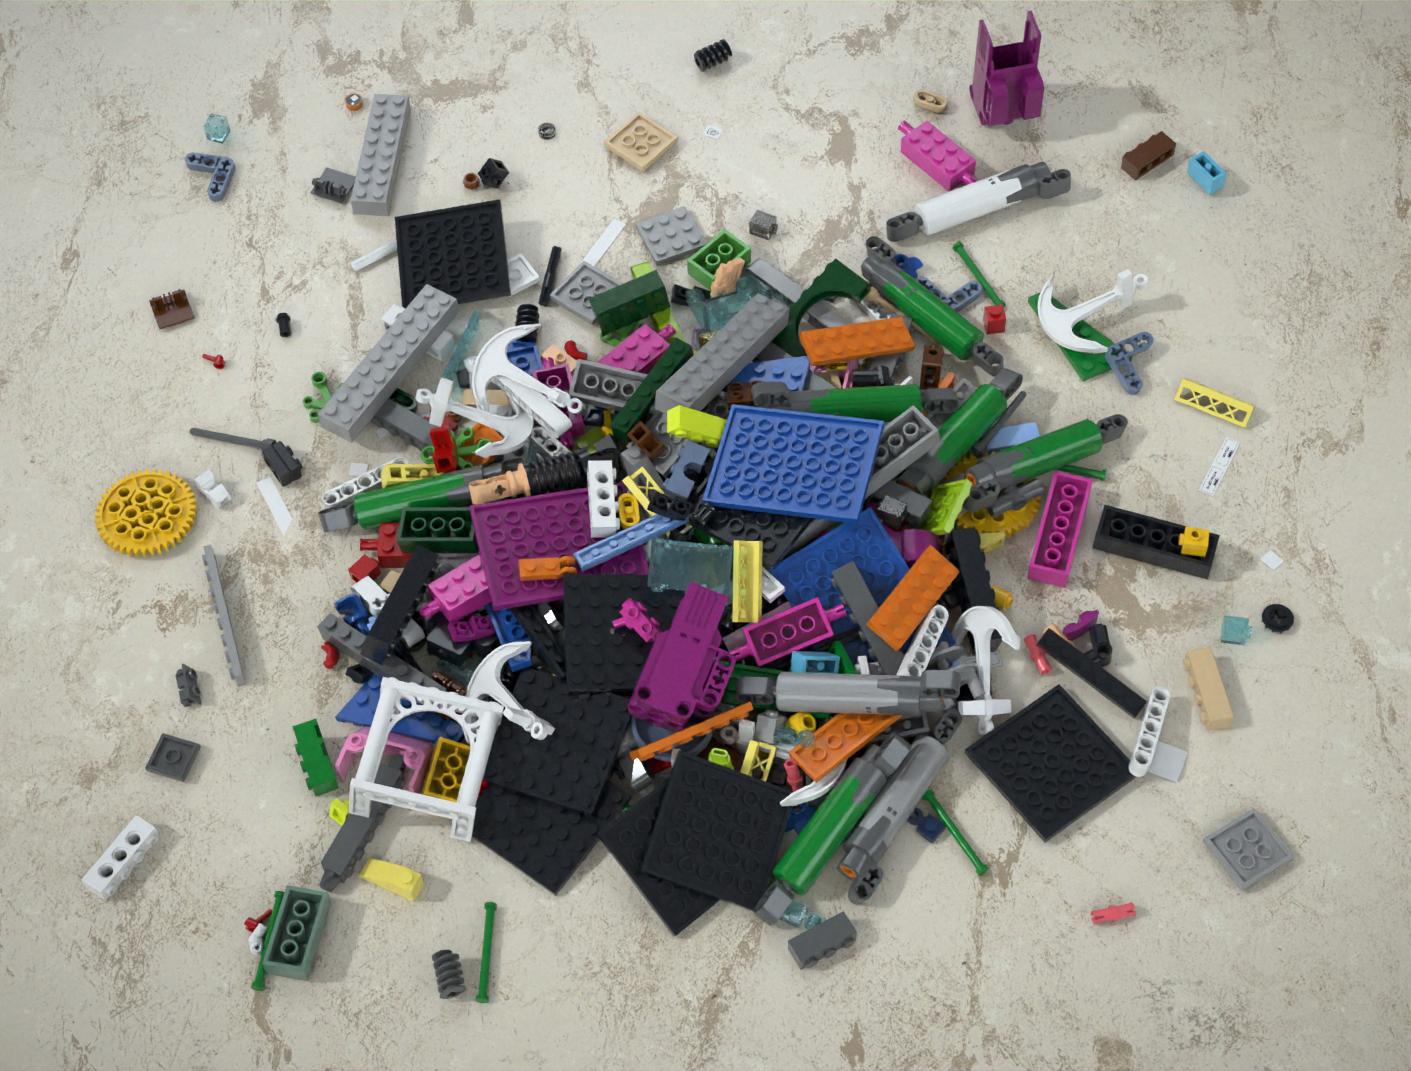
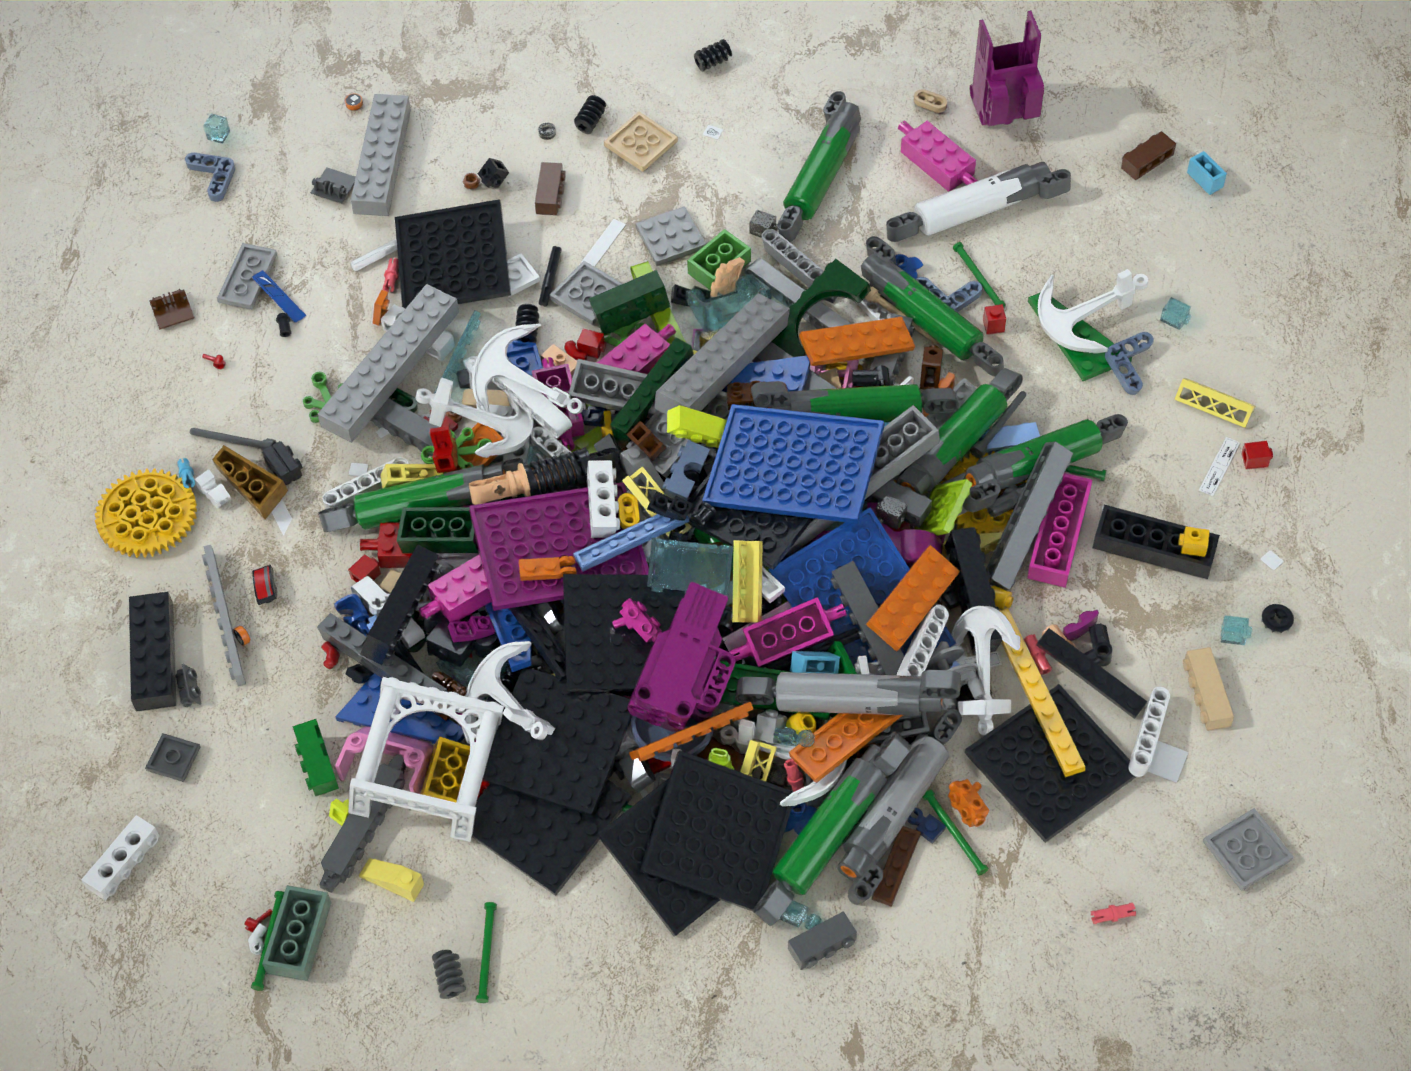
none -> black brick [129,591,176,711]
none -> medium azure pin [177,458,195,488]
none -> pearl gold wedge [212,445,288,520]
none -> light grey plate [217,243,277,310]
none -> orange tile [233,625,251,646]
none -> blue sticker [252,270,306,323]
none -> slope [252,564,277,605]
none -> orange plate [372,289,390,326]
none -> coral pin [383,258,399,292]
none -> brick [535,162,566,216]
none -> black piece [574,95,607,134]
none -> red brick [577,328,607,359]
none -> light grey beam [762,229,823,287]
none -> piece [777,91,861,242]
none -> reddish brown tile [872,826,921,907]
none -> orange brick [948,779,990,827]
none -> brick [986,441,1073,590]
none -> yellow plate [1000,608,1085,777]
none -> clear light blue brick [1160,297,1191,330]
none -> red brick [1241,441,1273,469]

